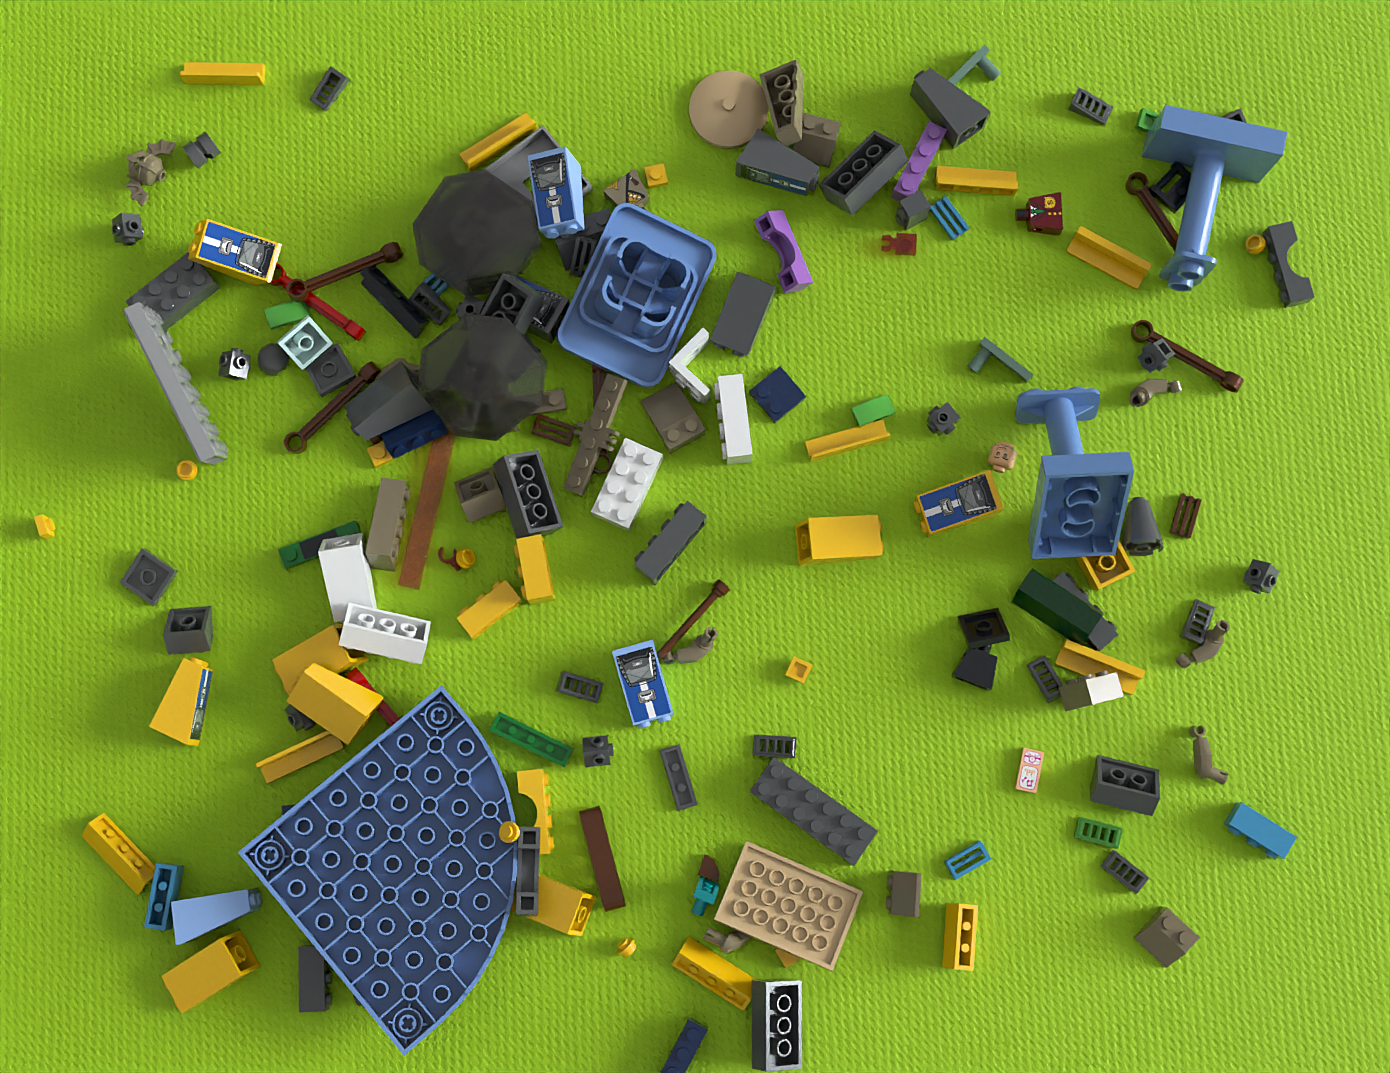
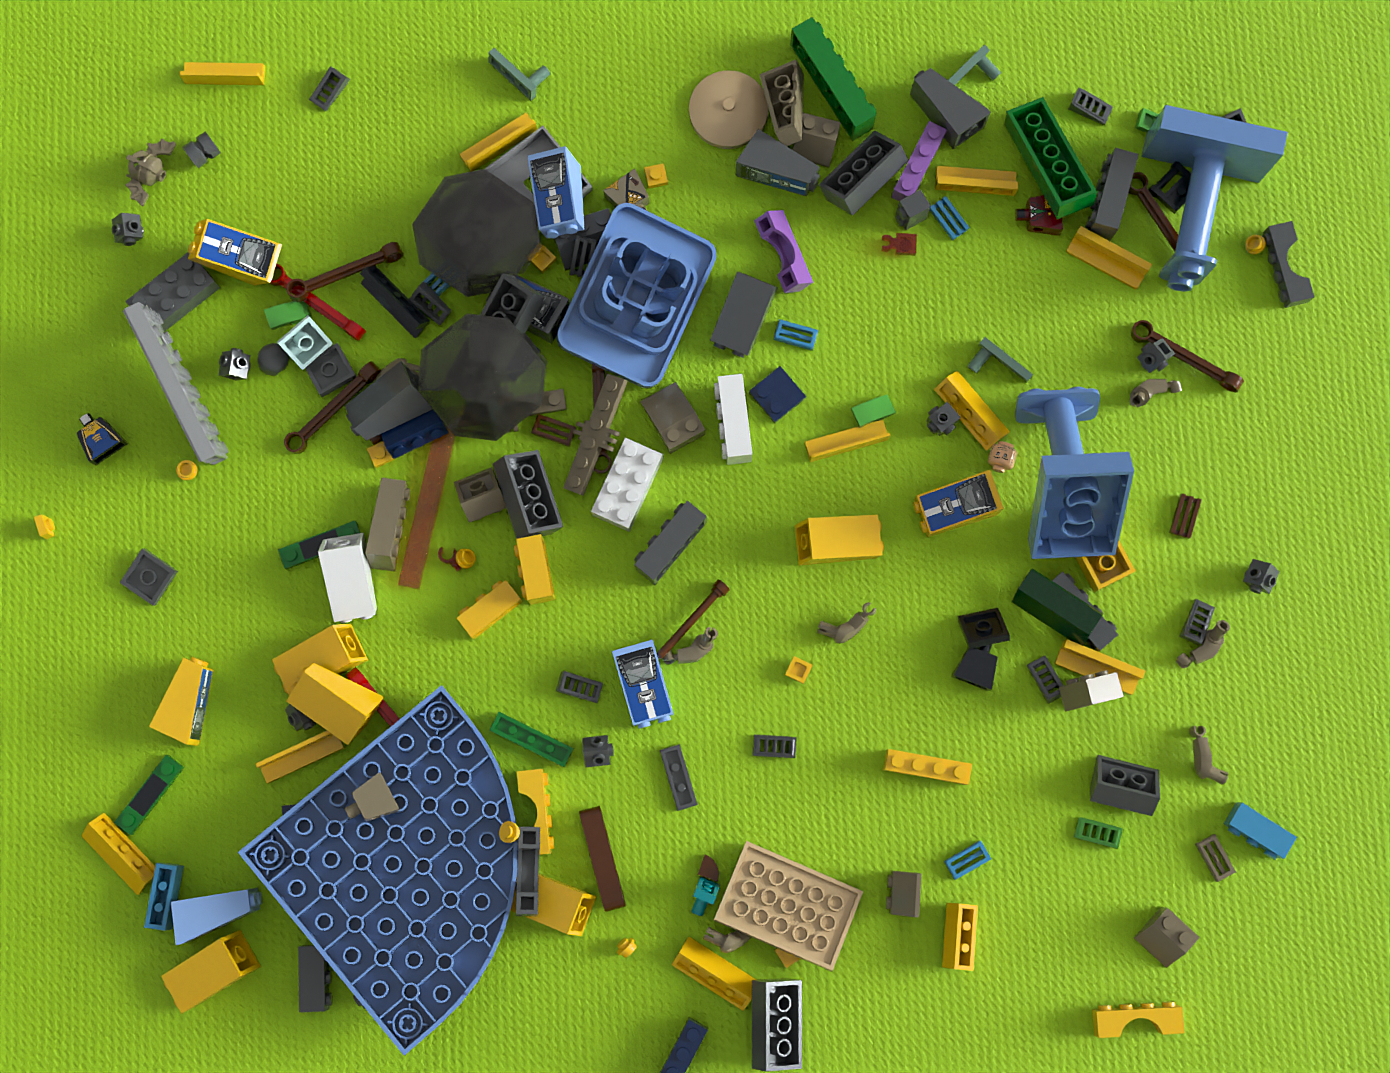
dark grey slope [163,606,213,655] -> none
white brick [339,603,431,664] -> none
dark grey brick [456,294,486,328] -> none
white bracket [669,328,710,405] -> none
dark grey brick [749,757,878,866] -> none
tile [1014,748,1044,793] -> none
dark grey slope [1100,850,1149,894] -> none
dark grey cone [1121,497,1164,556] -> none
none -> torso [77,413,128,465]
none -> green plate [114,755,184,835]
none -> dark tan torso [344,772,400,822]
none -> sand green piece [488,48,550,101]
none -> yellow plate [528,244,557,273]
none -> dark azure tile [774,319,818,351]
none -> green brick [790,17,876,141]
none -> dark tan arm [817,602,876,644]
none -> yellow arch [883,749,972,785]
none -> yellow panel [934,371,1010,451]
none -> green brick [1004,97,1097,219]
none -> dark grey brick [1085,148,1139,241]
none -> yellow arch [1092,1001,1185,1038]
none -> dark tan tile [1195,834,1236,882]

